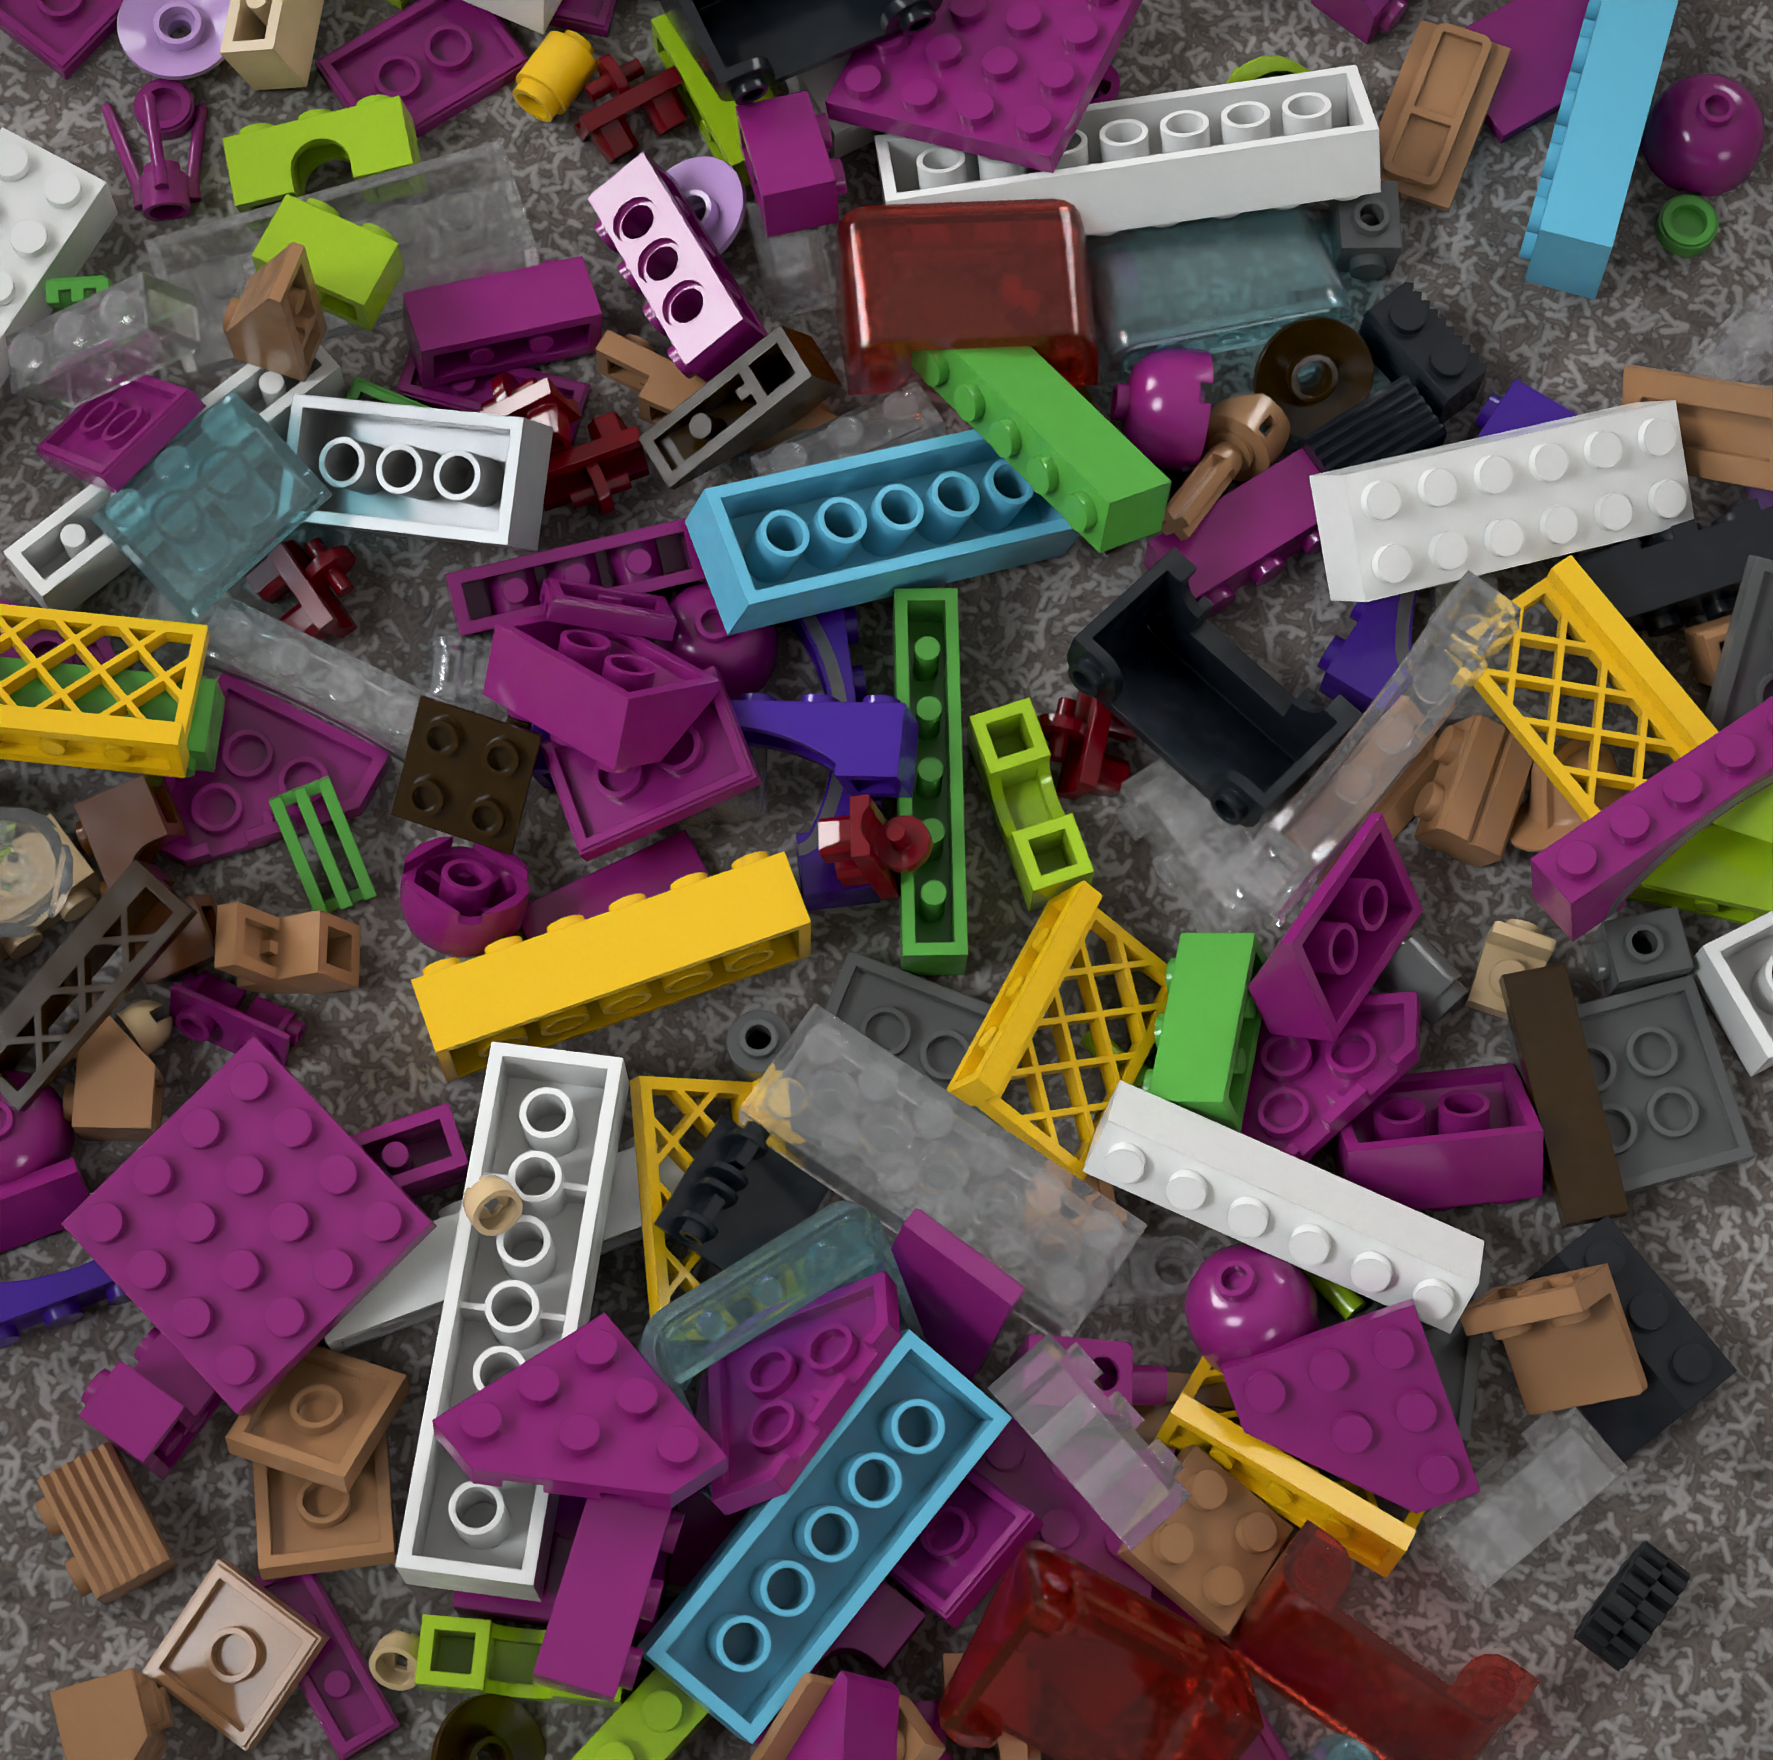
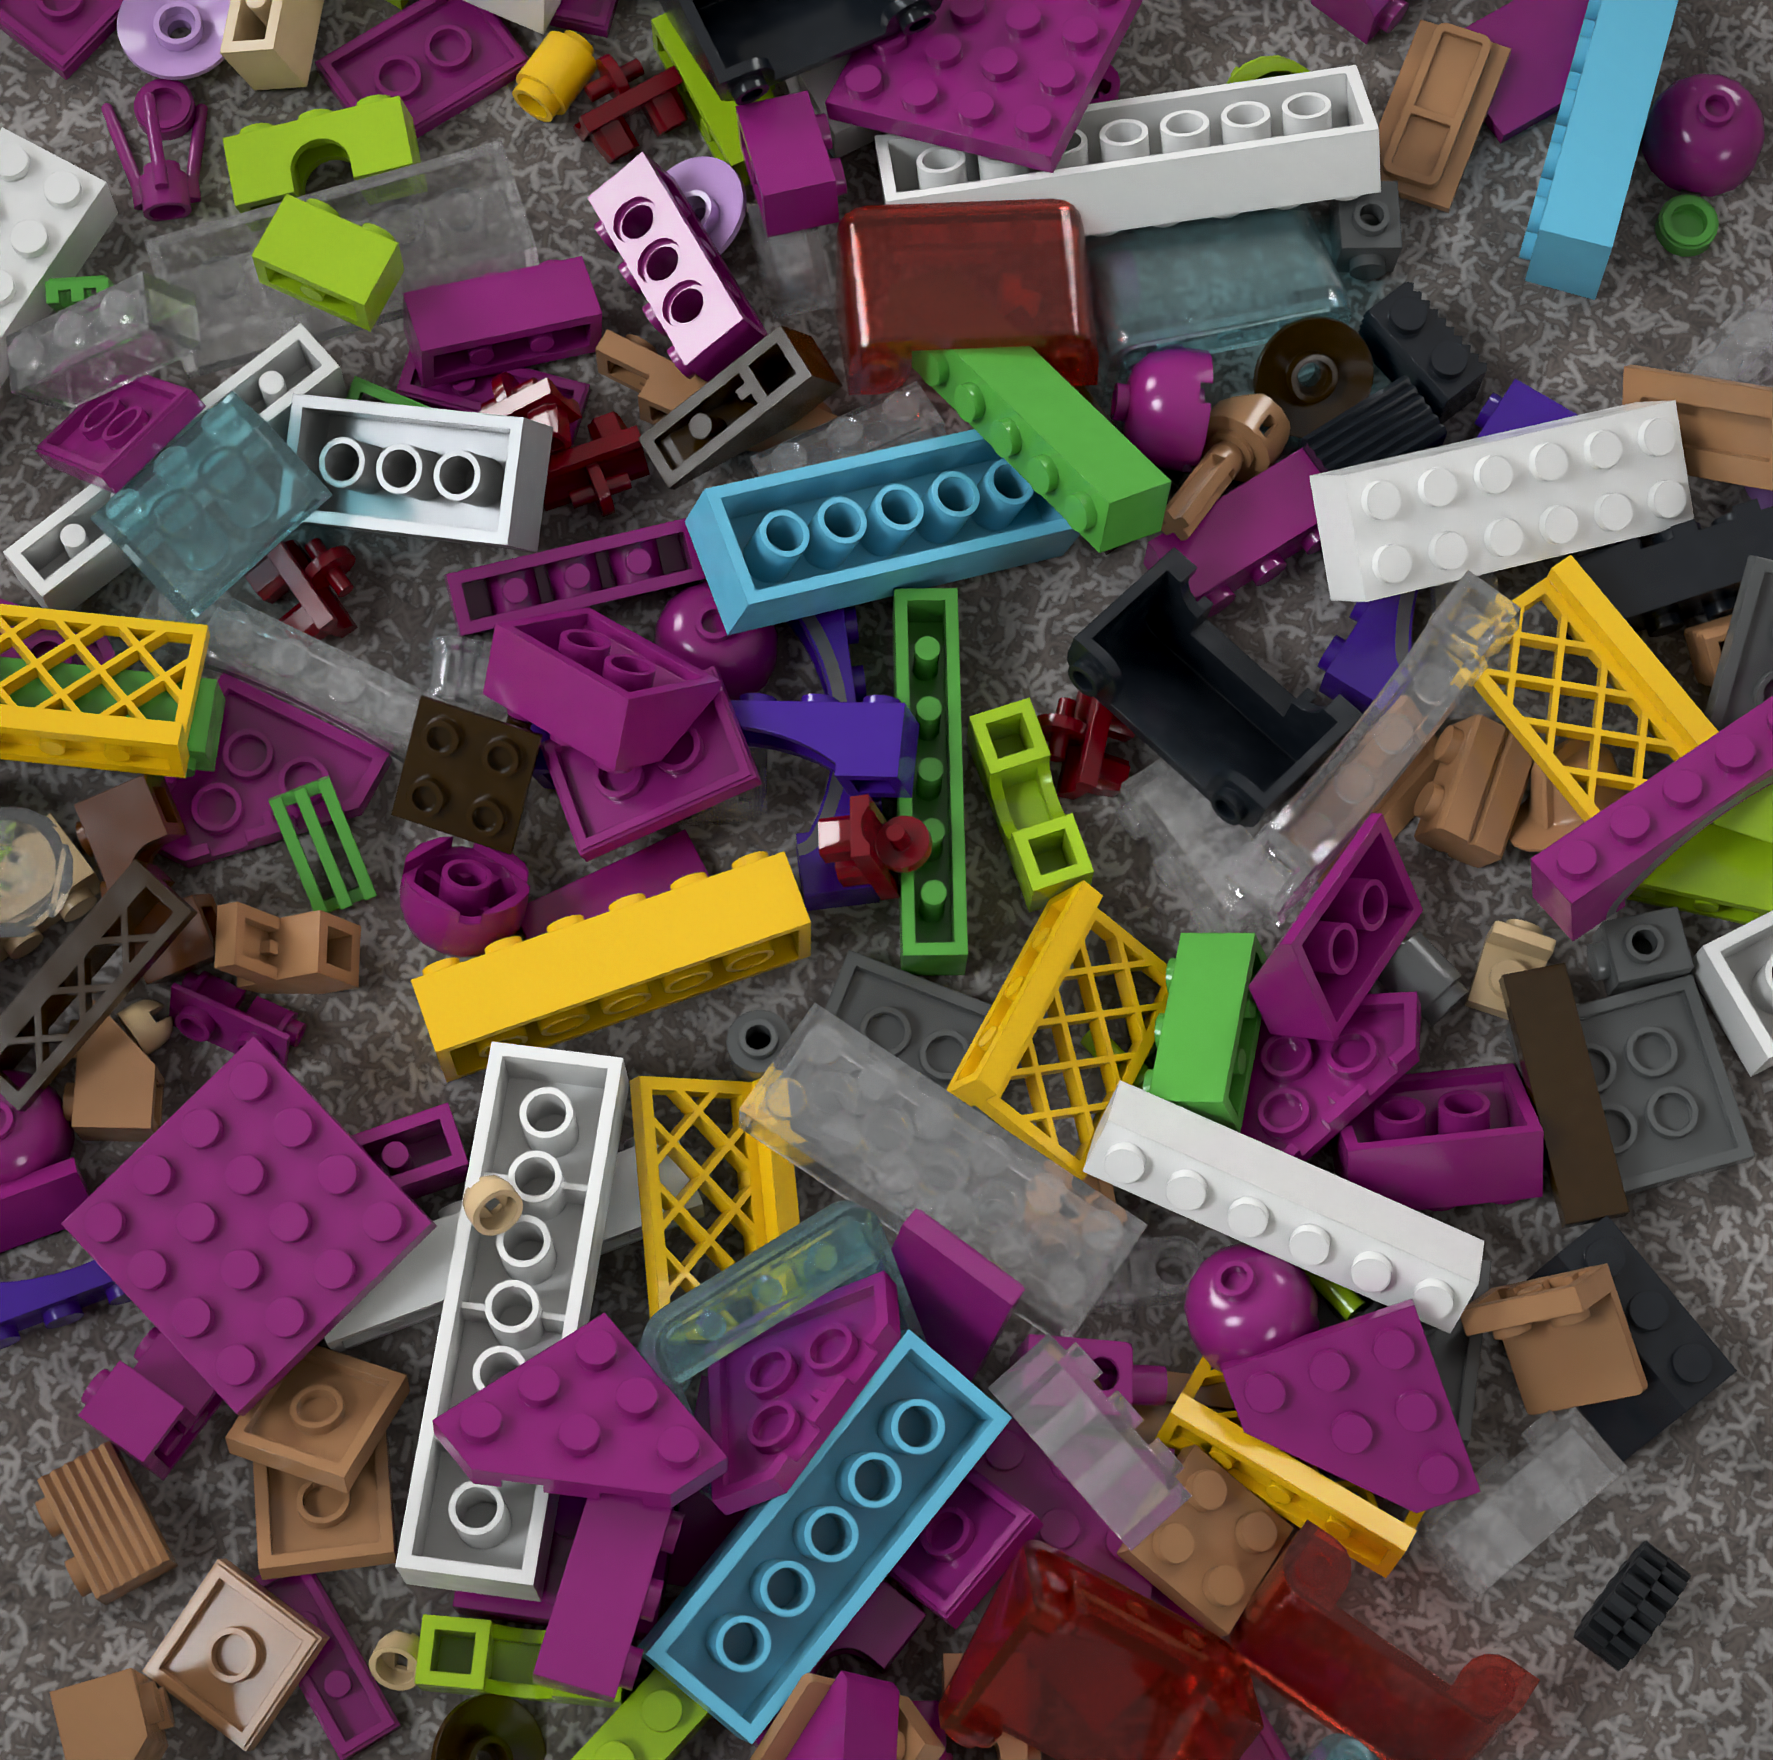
medium nougat slope [222,242,327,382] -> none
magenta tile [539,577,677,642] -> none
black hinge [654,1114,829,1299] -> none

